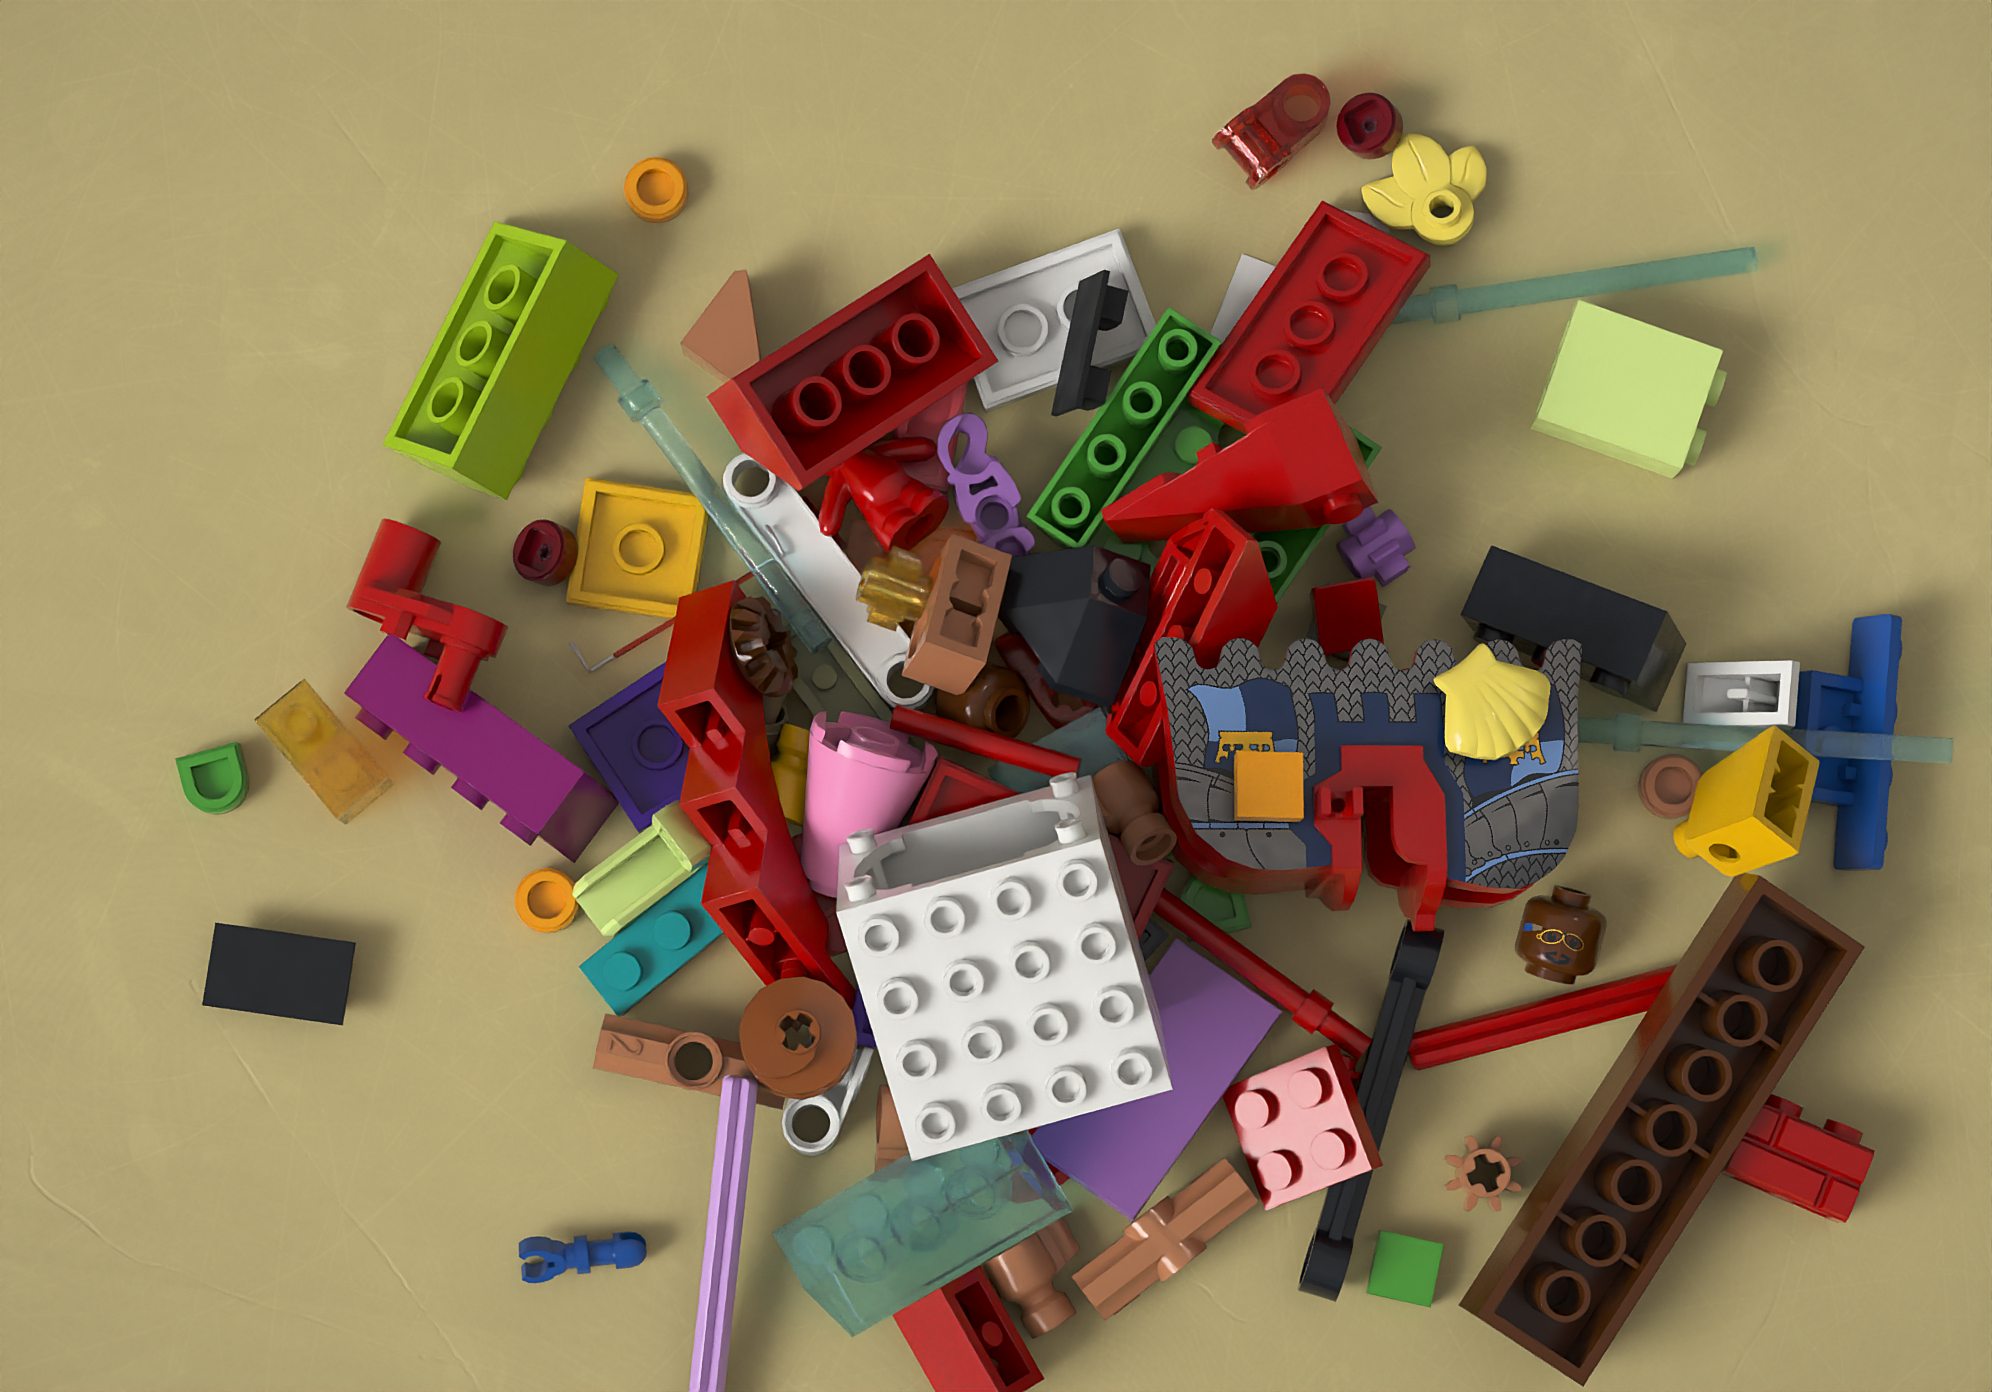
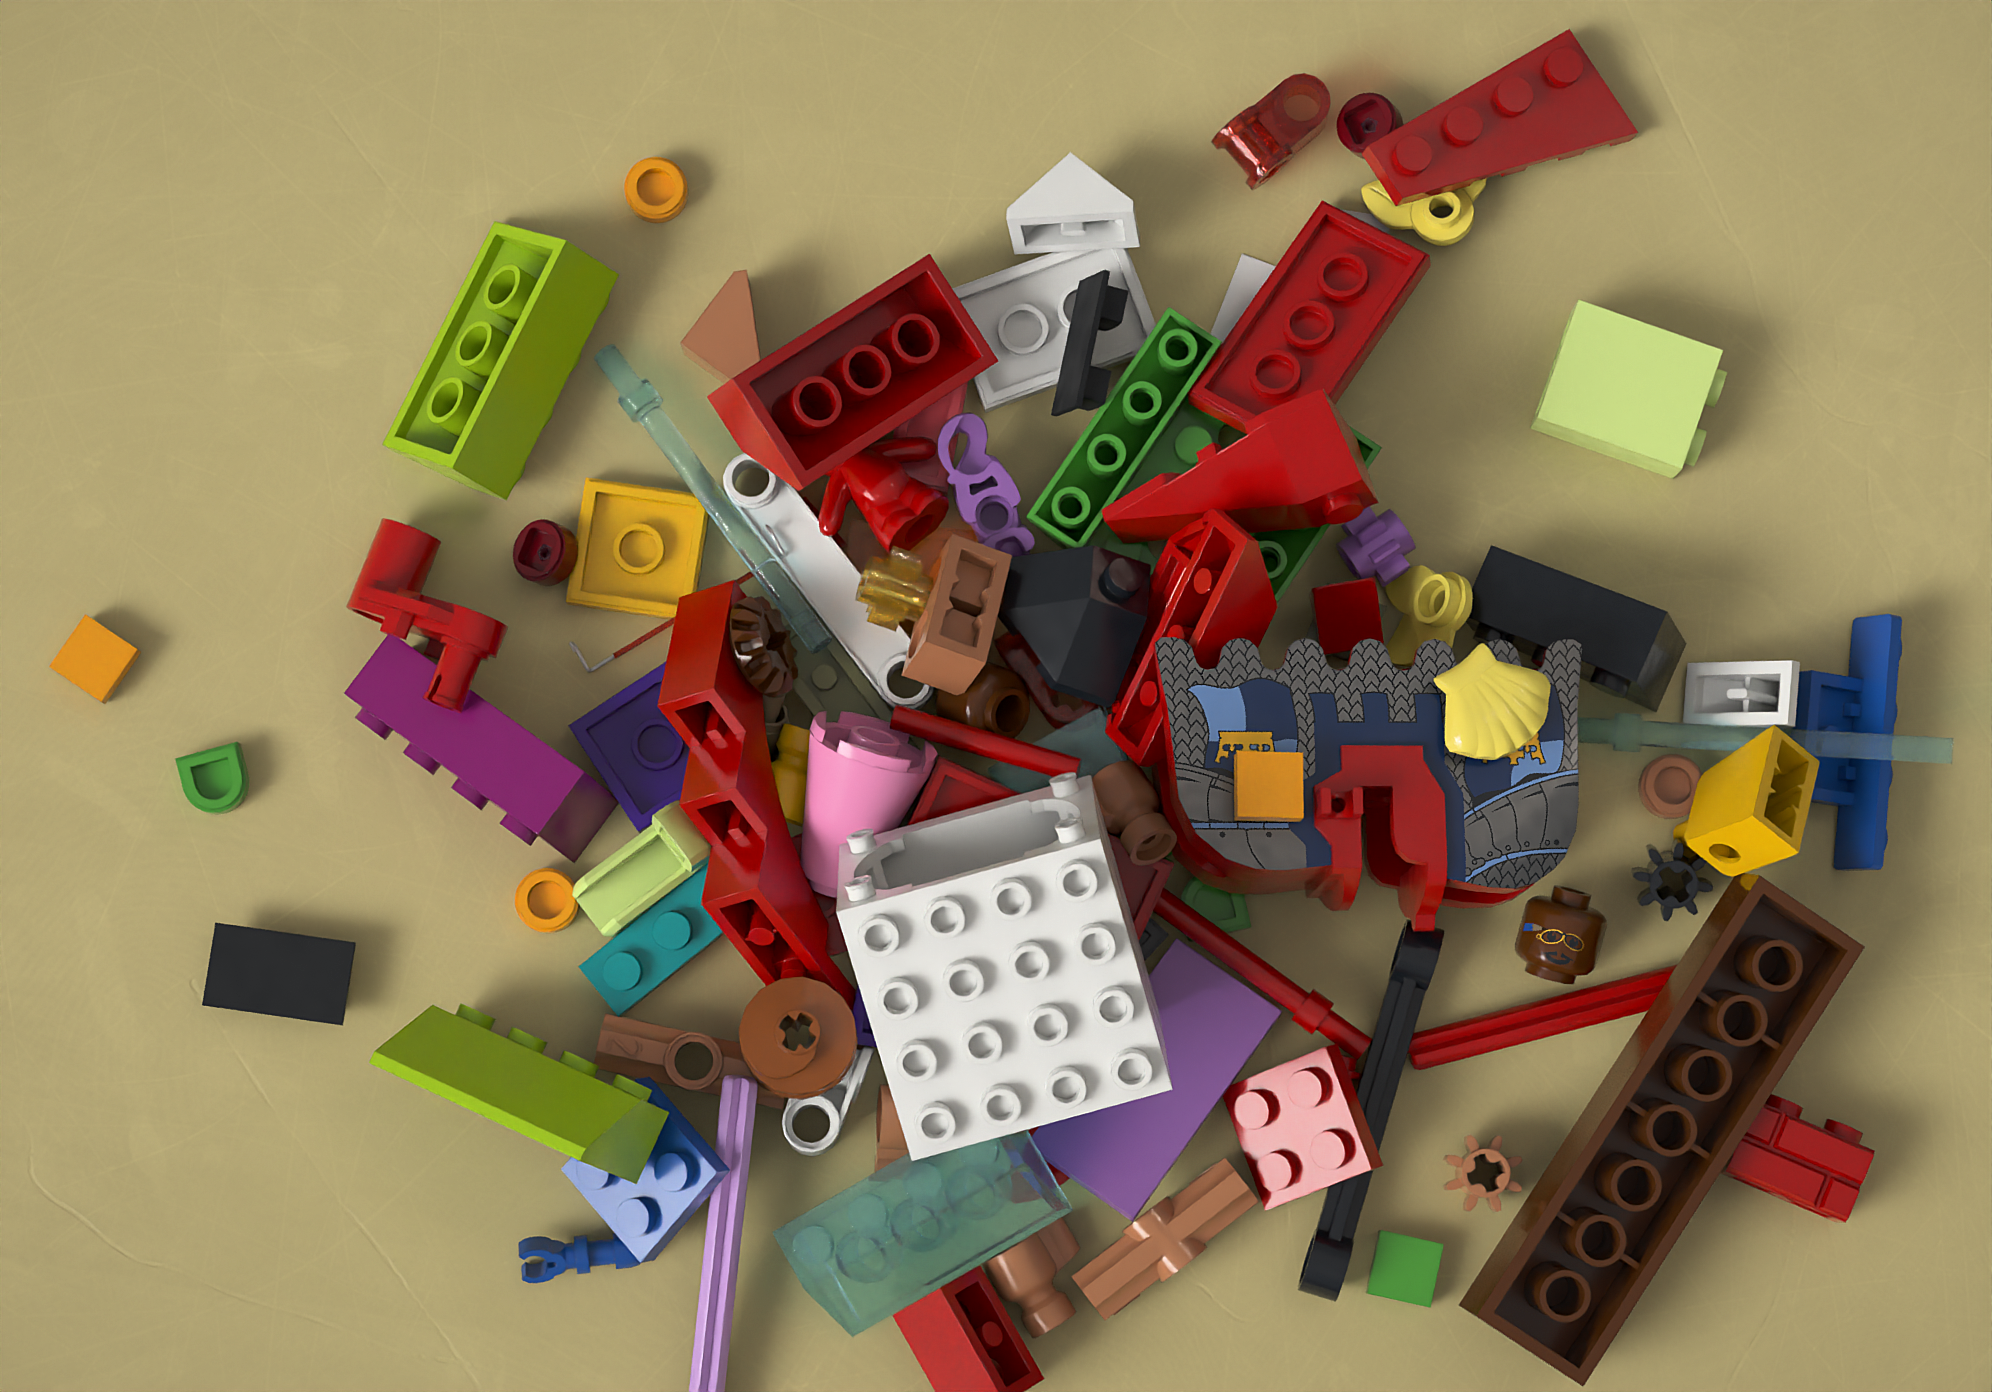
clear yellow slope [254,679,395,825] -> none
clear light blue bar [1390,246,1758,325] -> none
none -> light orange tile [49,614,141,704]
none -> lime slope [369,1003,669,1184]
none -> plate [561,1077,730,1263]
none -> white slope [1006,152,1140,255]
none -> red wing [1362,29,1638,206]
none -> light yellow plate [1385,565,1473,667]
none -> black gear [1631,838,1713,921]

